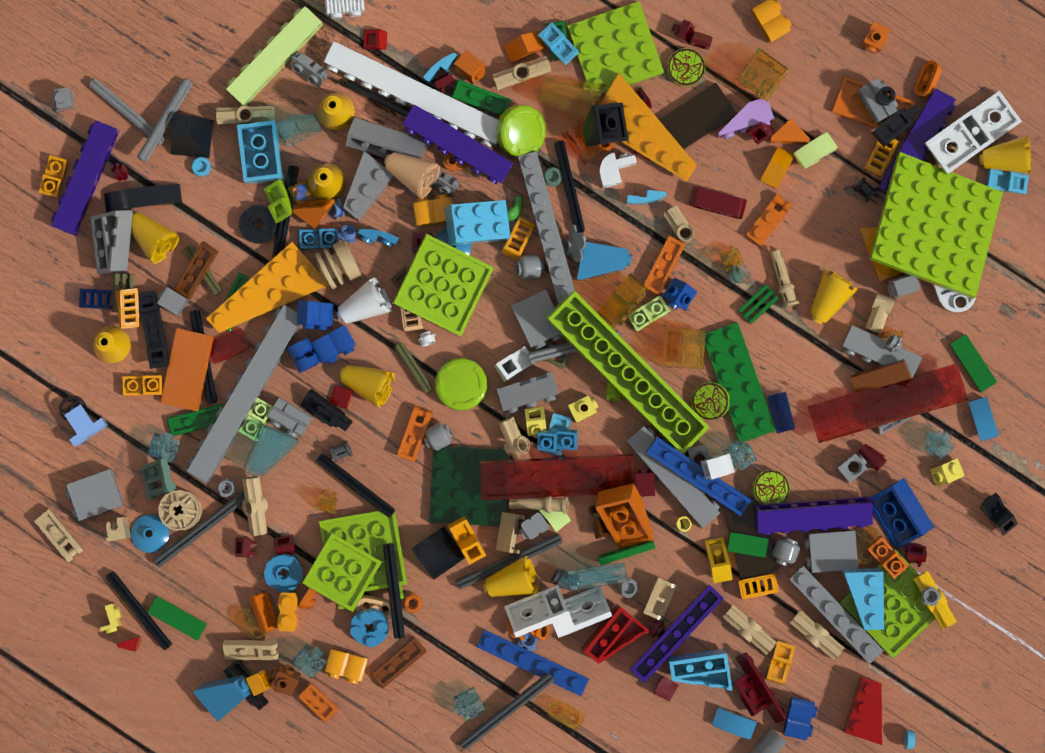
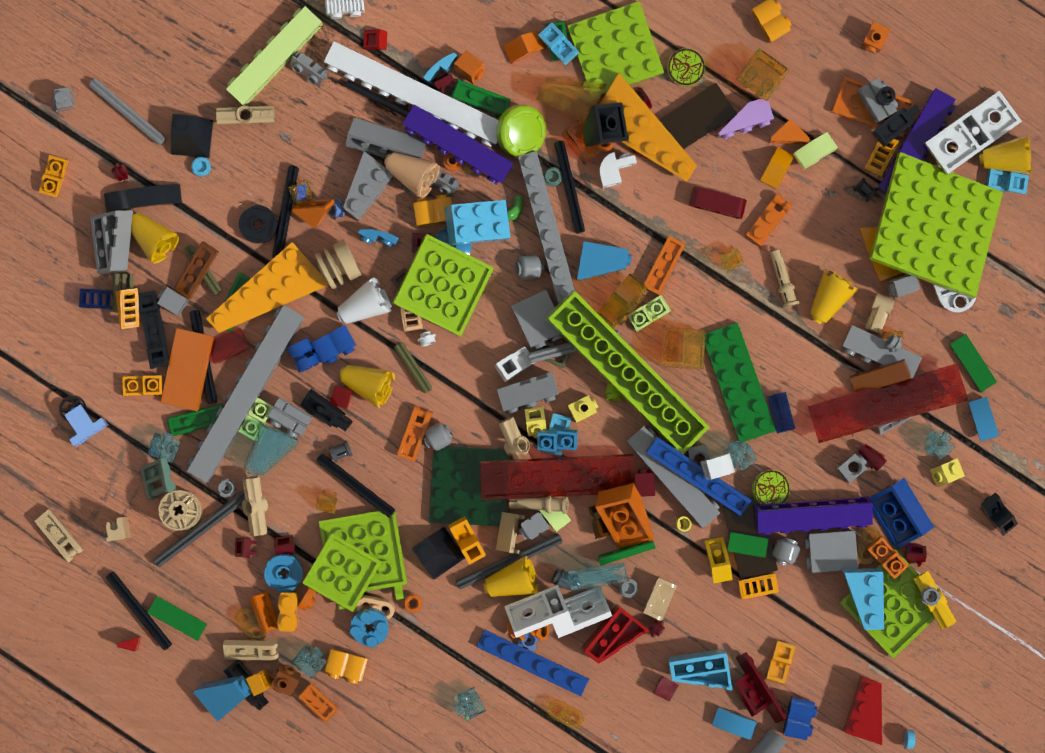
dark purple brick [51,120,120,236] -> none
light grey brick [65,469,125,521] -> none
yellow cone [92,325,131,364] -> none
light yellow bracket [99,603,122,634] -> none
dark azure dish [131,514,169,553] -> none
light grey axle [137,79,193,162] -> none
medium azure brick [237,120,284,185] -> none
lime slope [264,180,292,223] -> none
clear light blue slope [276,114,323,147] -> none
blue brick [297,301,334,331] -> none
dark azure slope [298,228,339,249] -> none
yellow cone [308,163,346,200] -> none
yellow cone [317,92,355,130] -> none
medium blue plate [337,225,359,243] -> none
dark orange tile [371,637,427,689] -> none
black axle [383,543,405,639] -> none
lime piece [435,358,487,411] -> none
dark grey axle [460,673,554,750] -> none
tan piece [492,56,552,91] -> none
light orange slope [501,216,536,261] -> none
light grey plate [563,225,586,262] -> none
medium azure slope [626,190,666,205] -> none
dark purple brick [629,584,724,683] -> none
blue brick [662,277,697,311] -> none
tan piece [663,205,694,244] -> none
dark red tile [671,20,695,45] -> none
dark red slope [691,32,713,50] -> none
tile [691,382,730,421] -> none
tan piece [722,605,777,655] -> none
sand green plate [728,265,744,284] -> none
green tile [738,284,779,324] -> none
dark red slope [746,121,773,145] -> none
light grey brick [787,566,884,664] -> none
tan piece [789,610,844,660] -> none
orange plate [914,60,942,99] -> none

